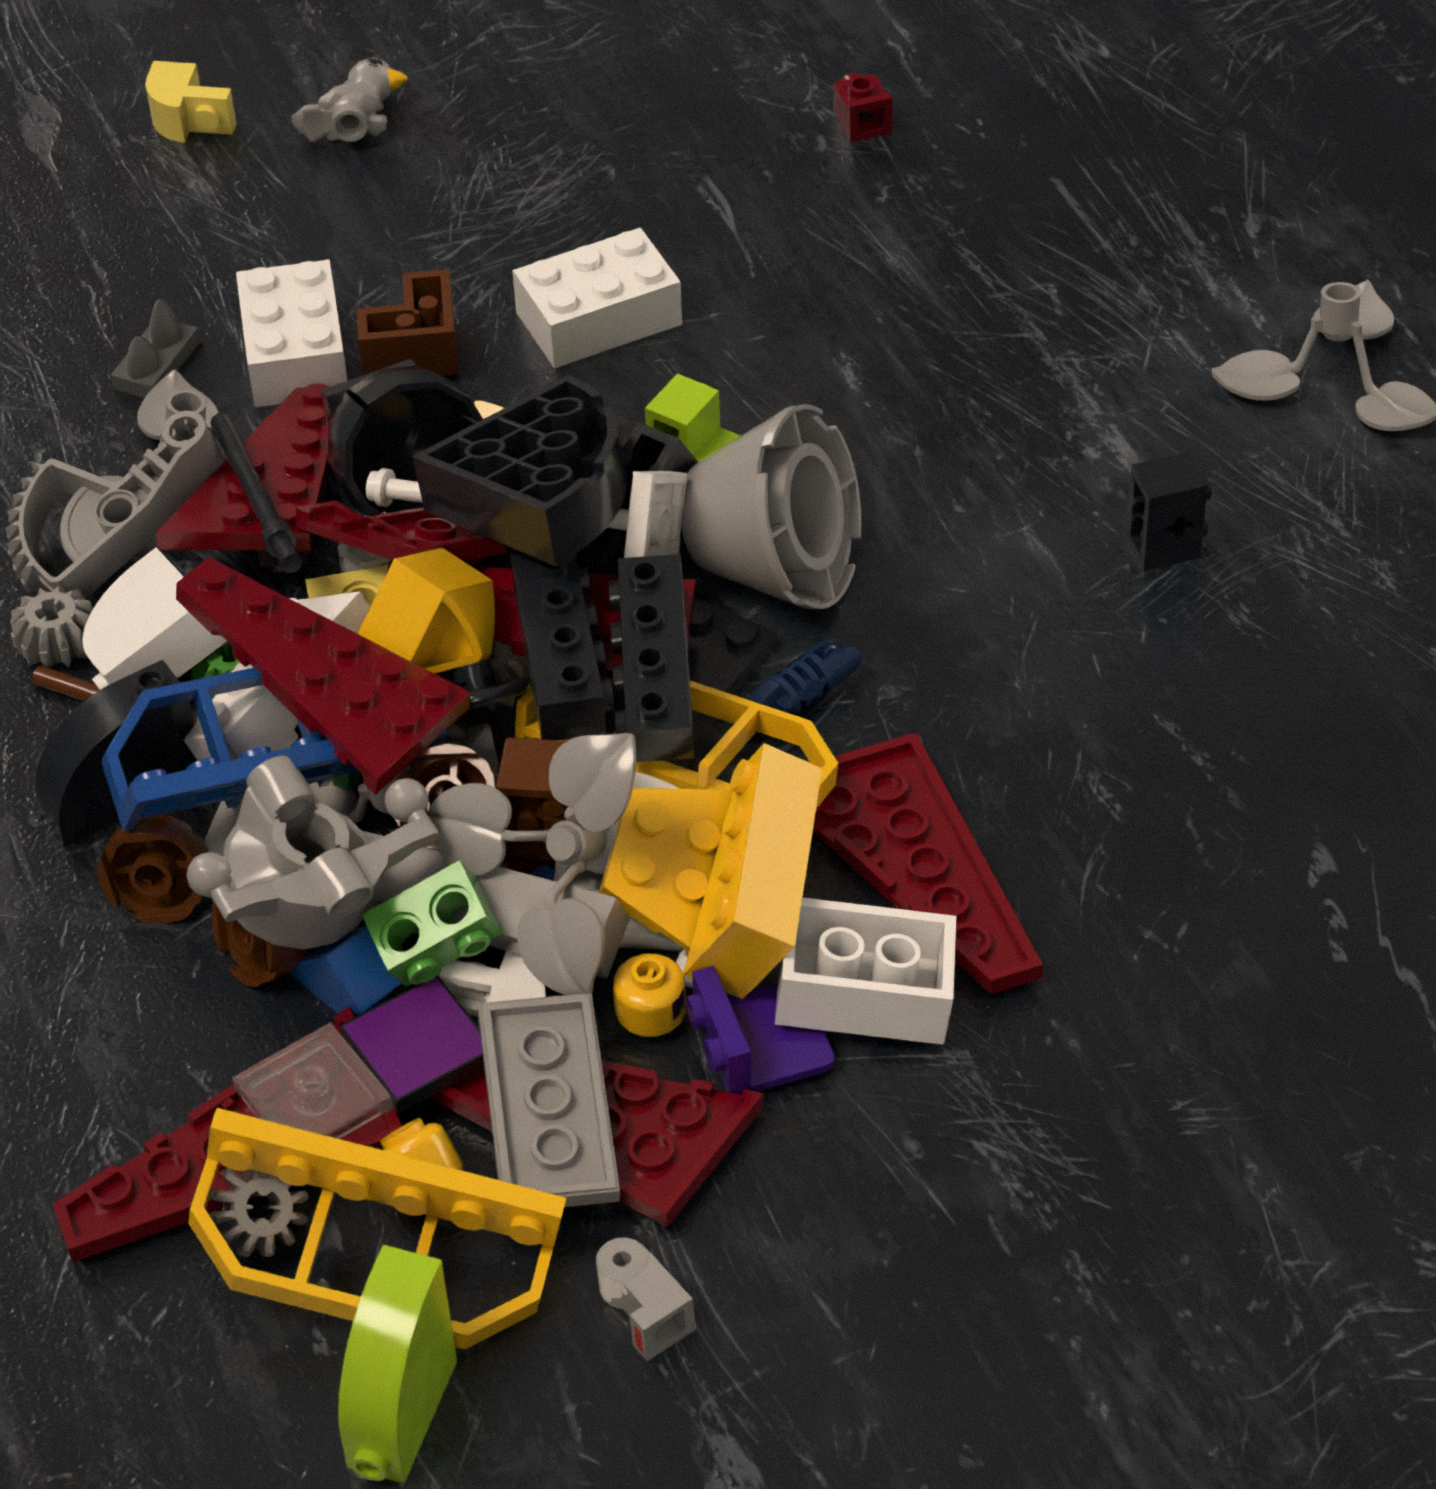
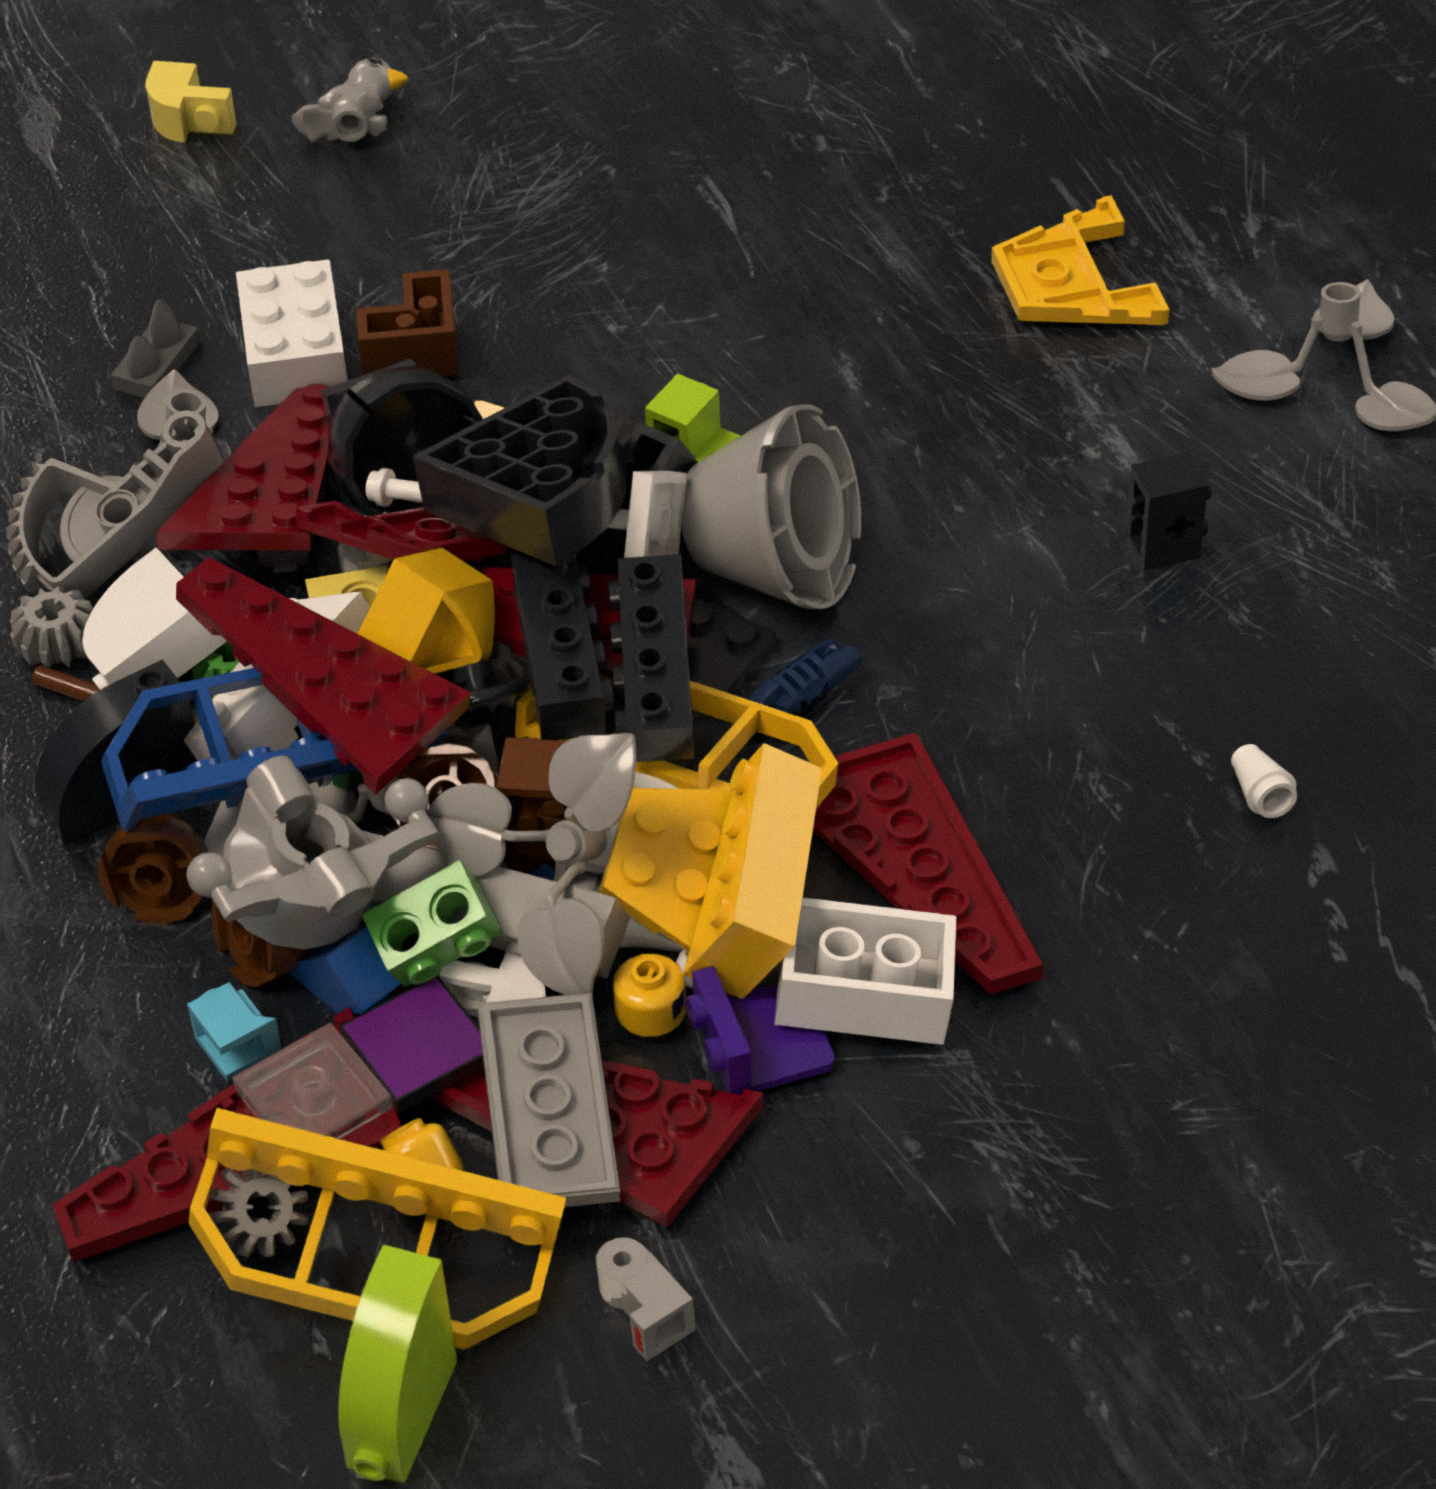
black bar [210,413,302,573] -> none
white brick [512,228,683,369] -> none
dark red brick [833,73,893,142] -> none
none -> medium azure window [187,982,283,1082]
none -> yellow wing [992,195,1169,325]
none -> white cone [1231,744,1297,818]

